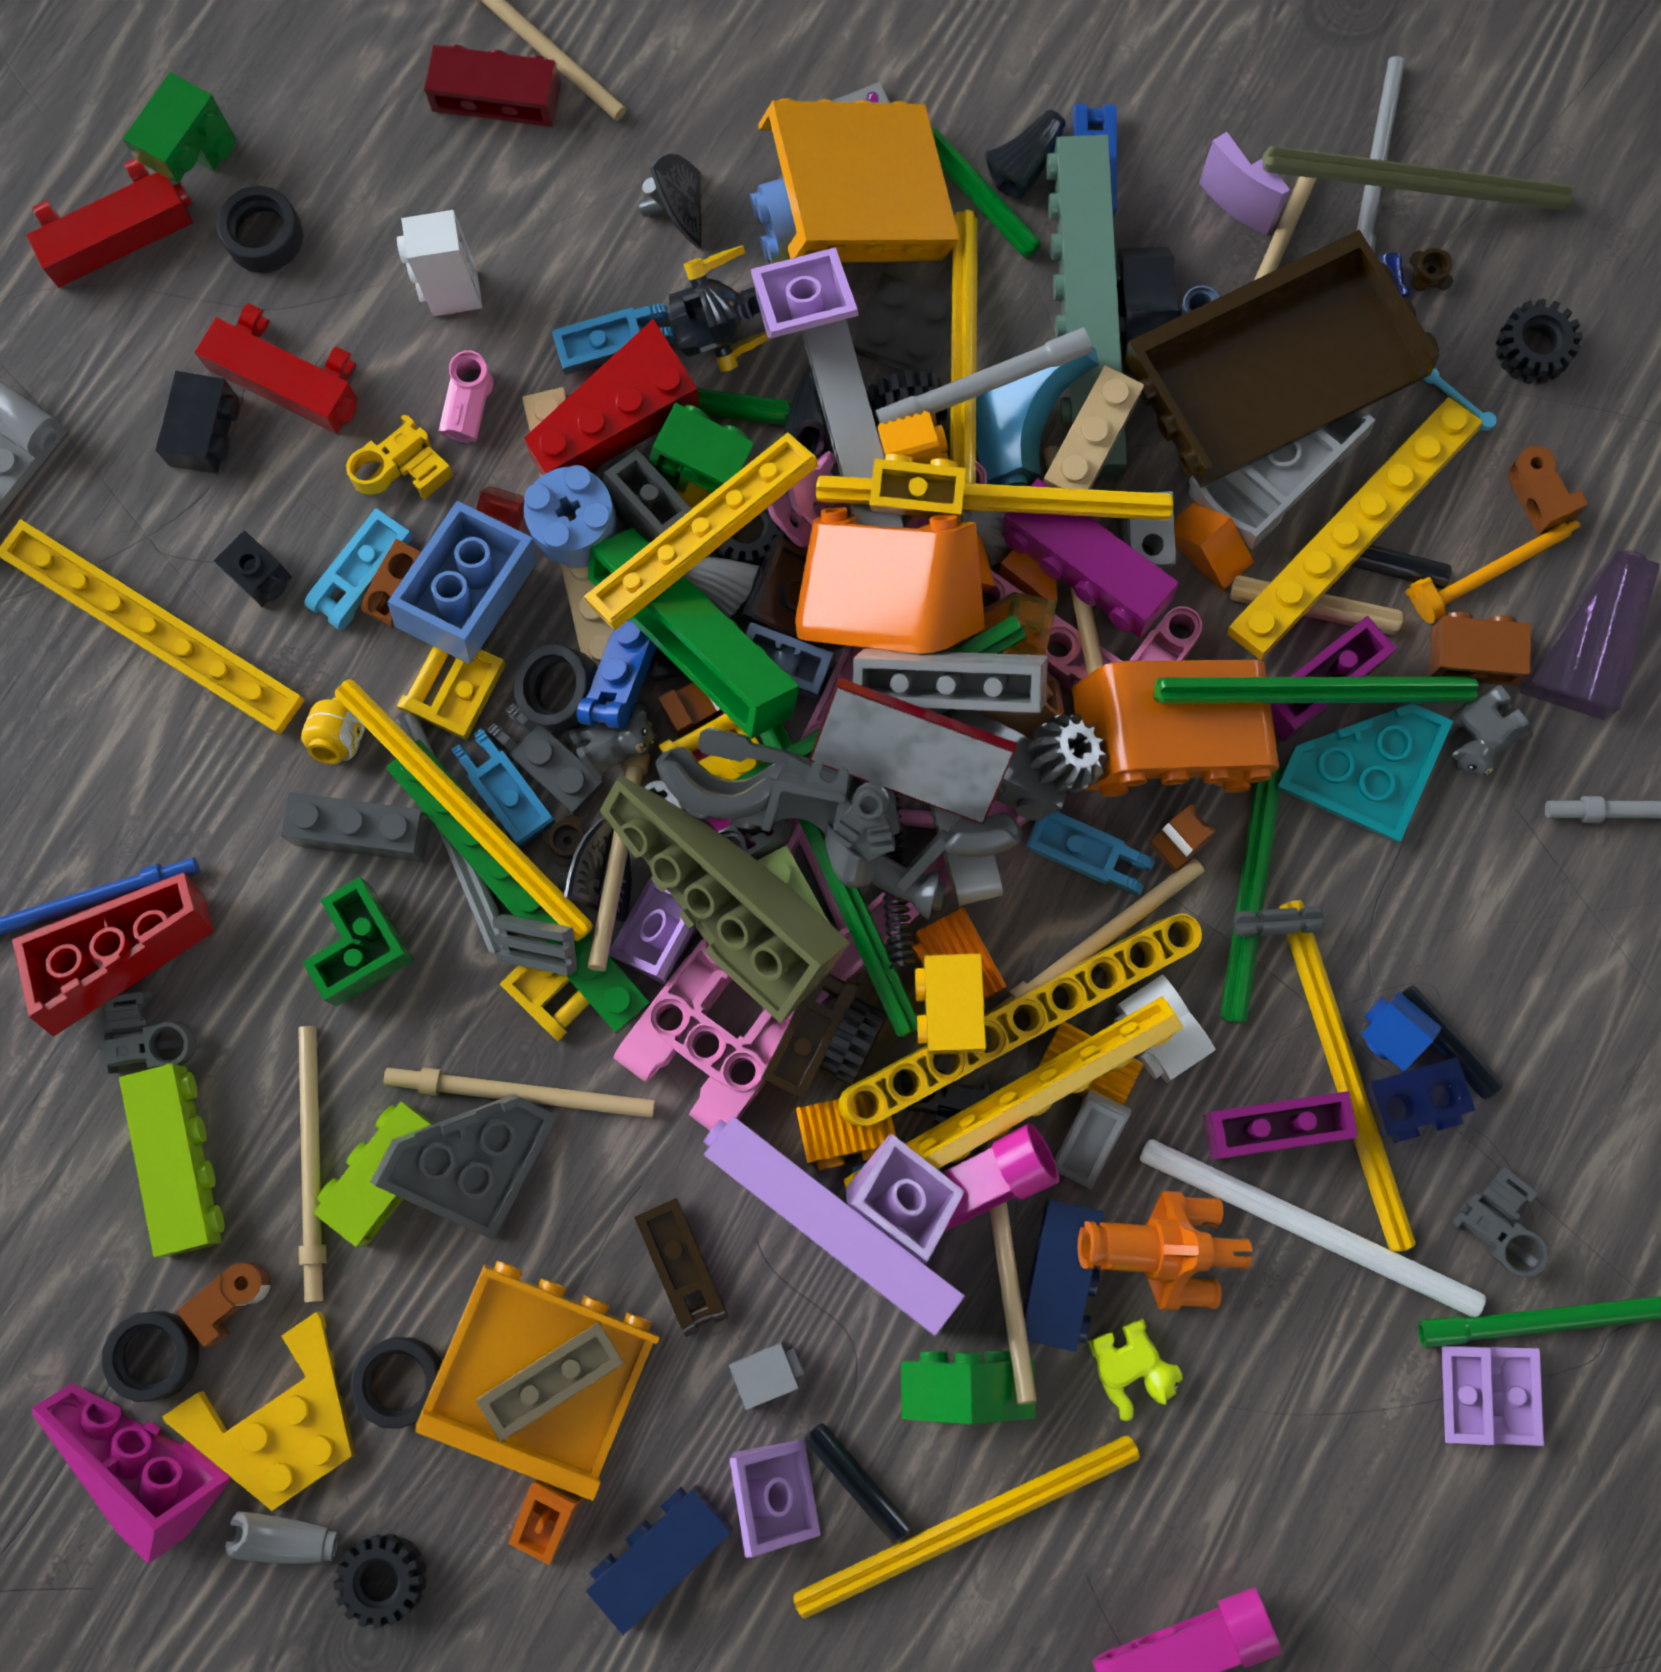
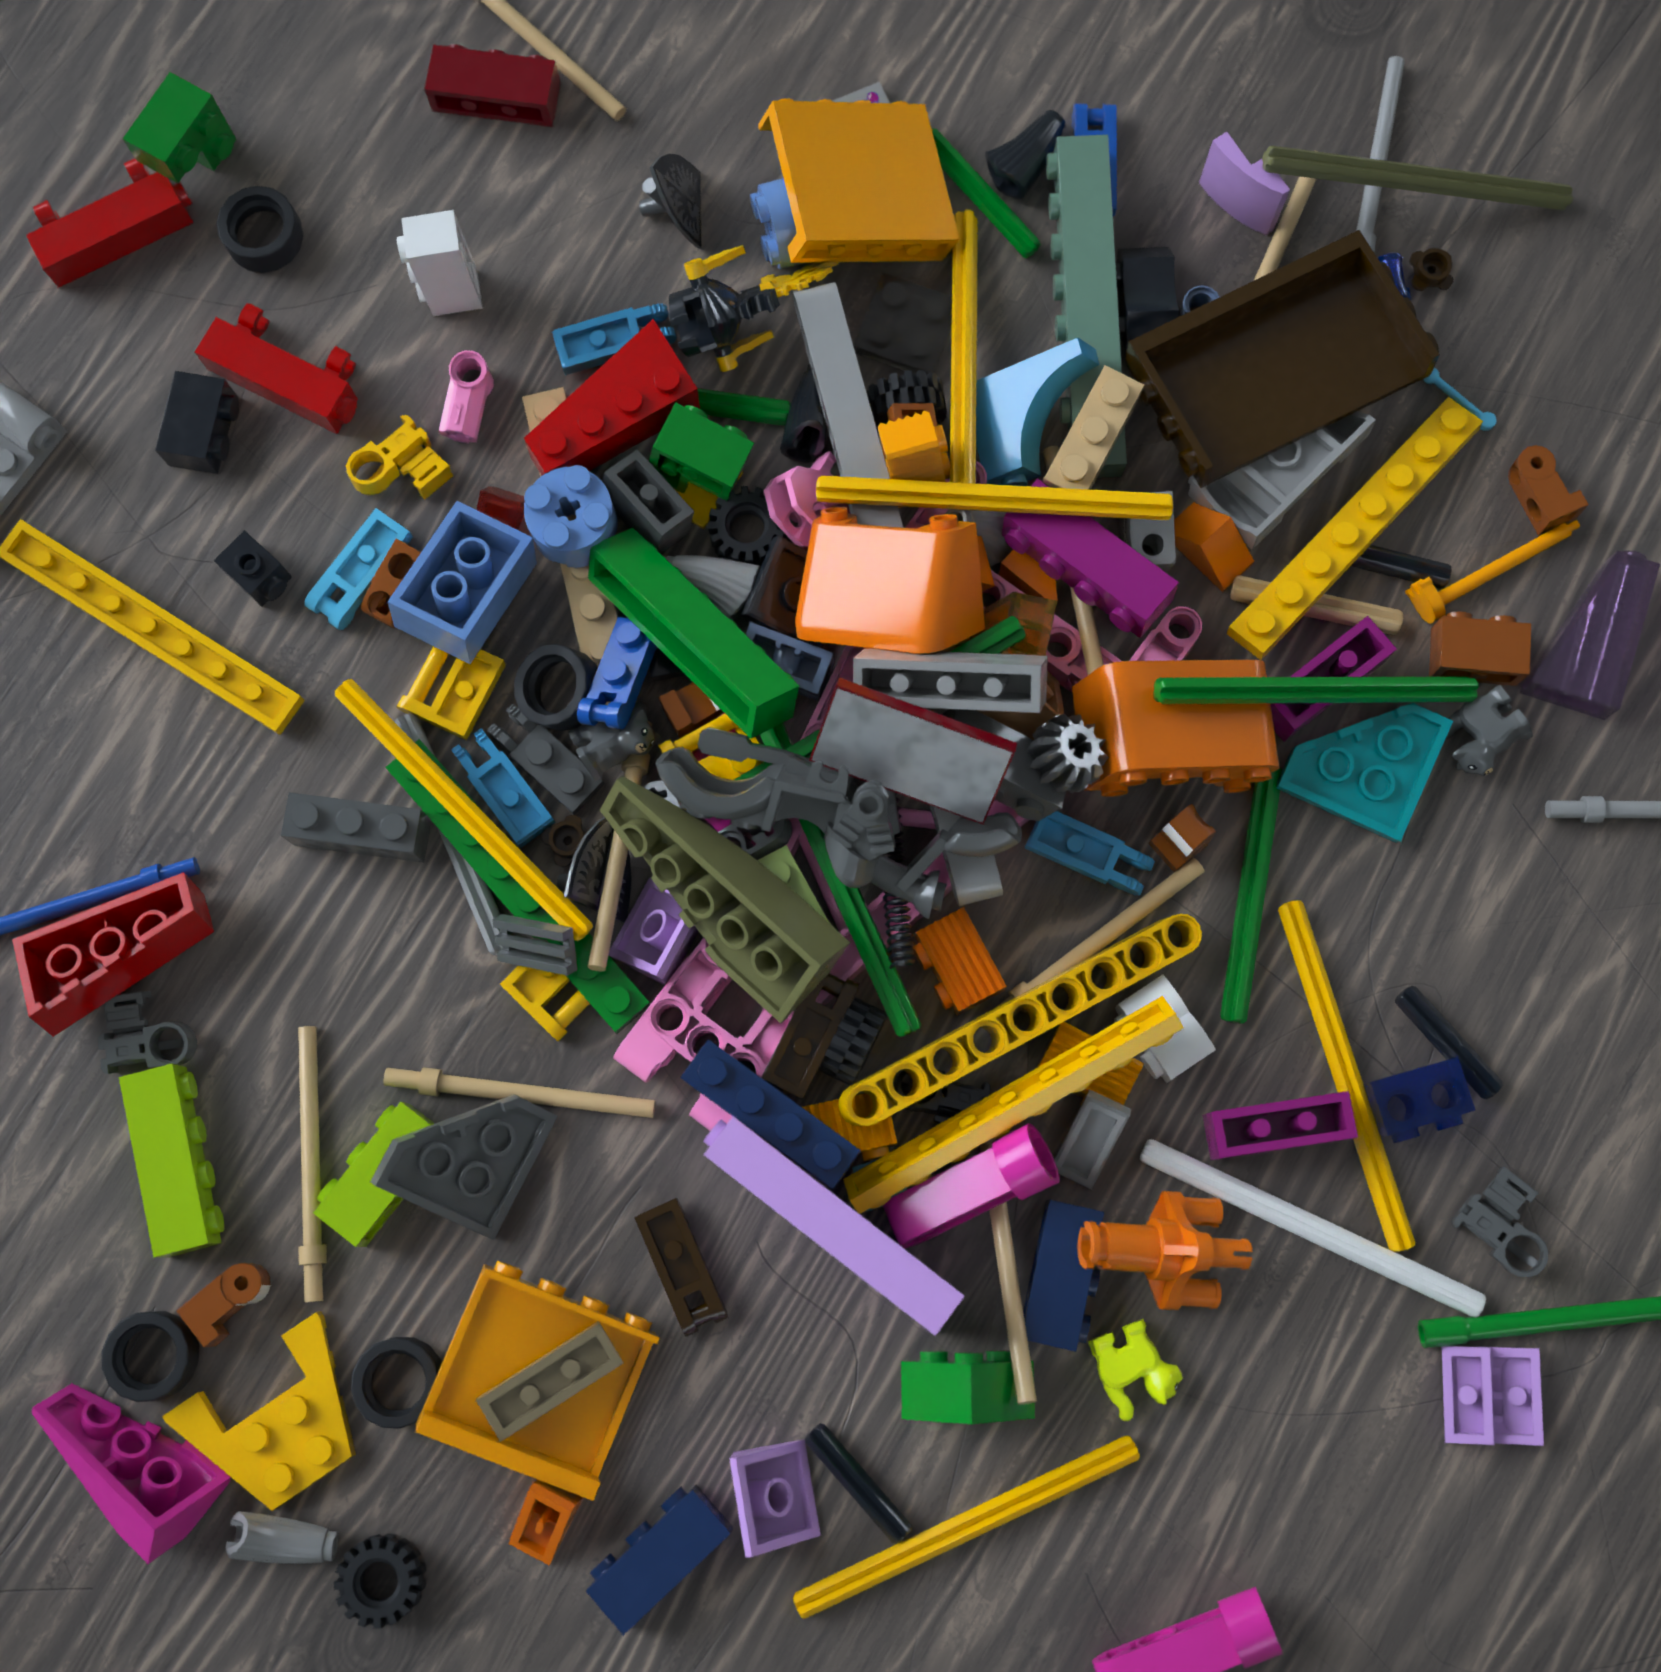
yellow head [301,697,365,765] -> none
green brick [302,877,415,1007] -> none
yellow tile [584,432,818,631] -> none
light grey brick [729,1342,804,1410] -> none
lavender slope [751,247,858,338] -> none
lavender slope [846,1134,965,1264] -> none
yellow brick [869,454,967,521] -> none
light grey piece [876,327,1093,424] -> none
yellow brick [915,954,986,1055] -> none
dark grey axle [1233,907,1324,937] -> none
blue brick [1361,991,1442,1072] -> none
black tyre [1495,299,1582,384] -> none
none -> dark blue brick [680,1039,860,1190]

